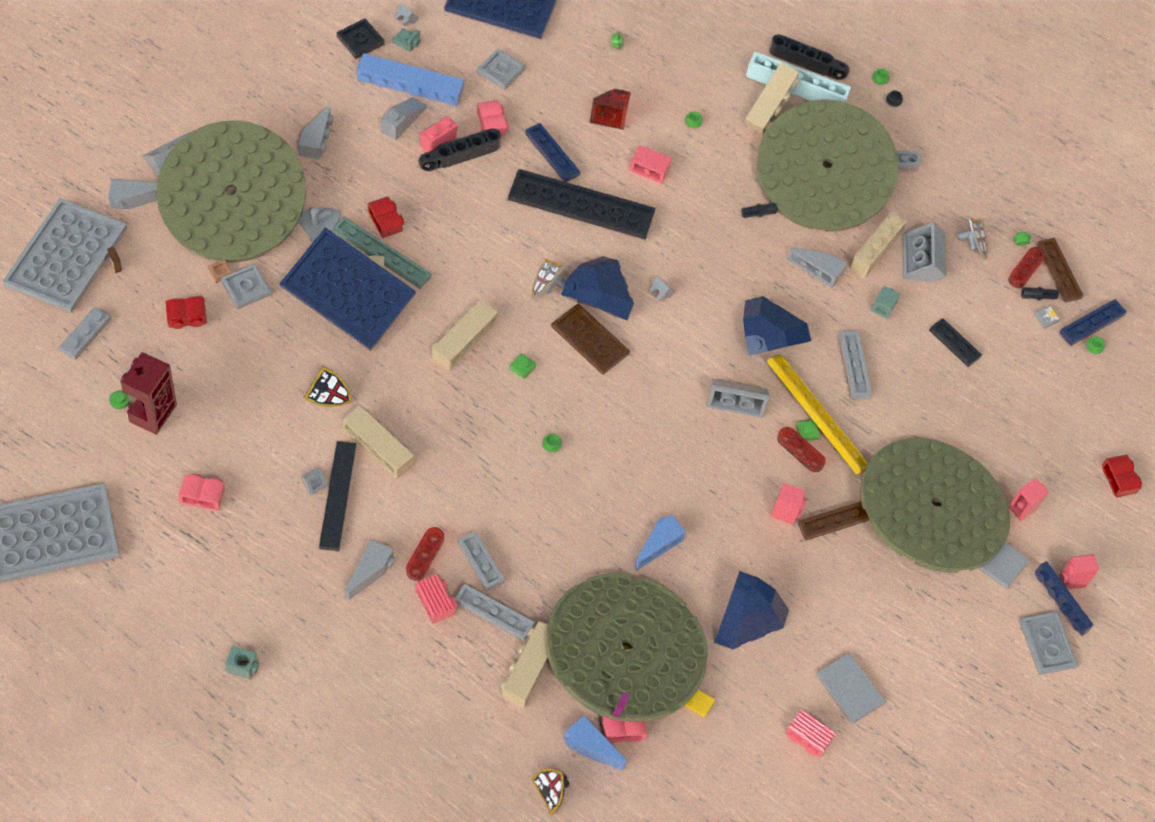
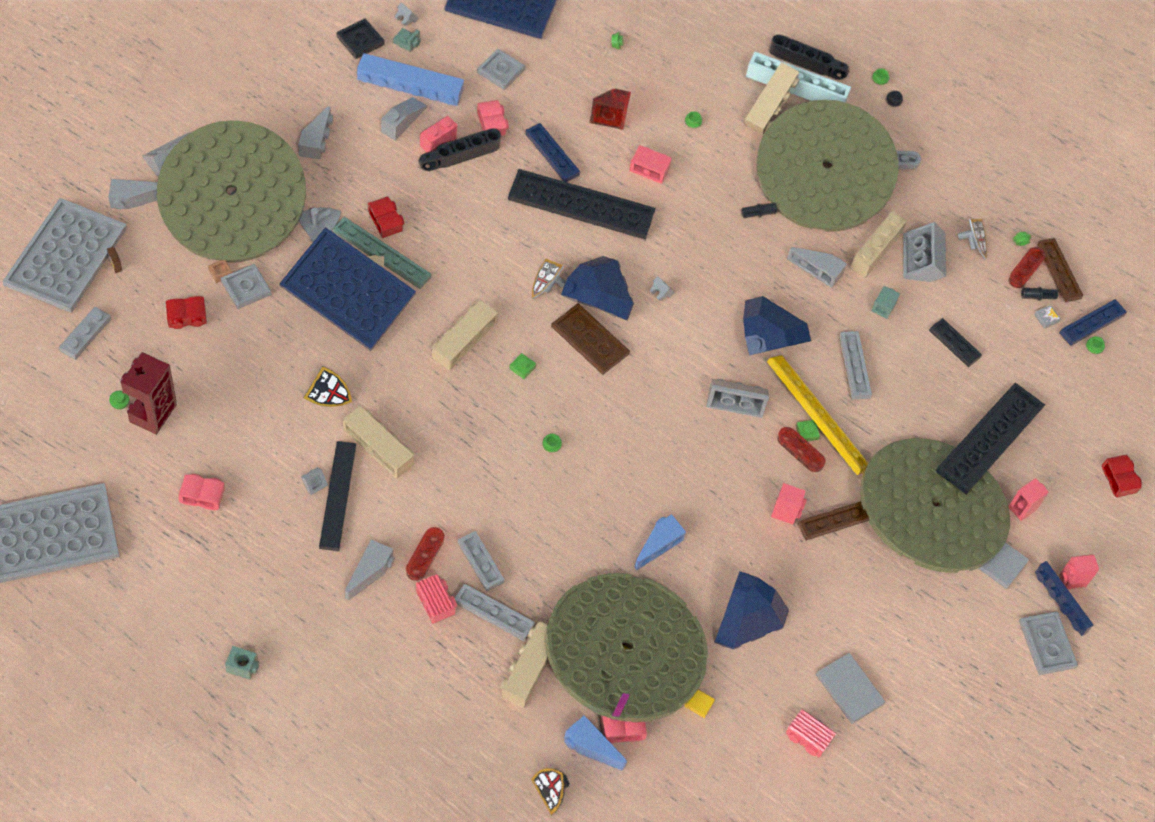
none -> black plate [936,382,1045,495]

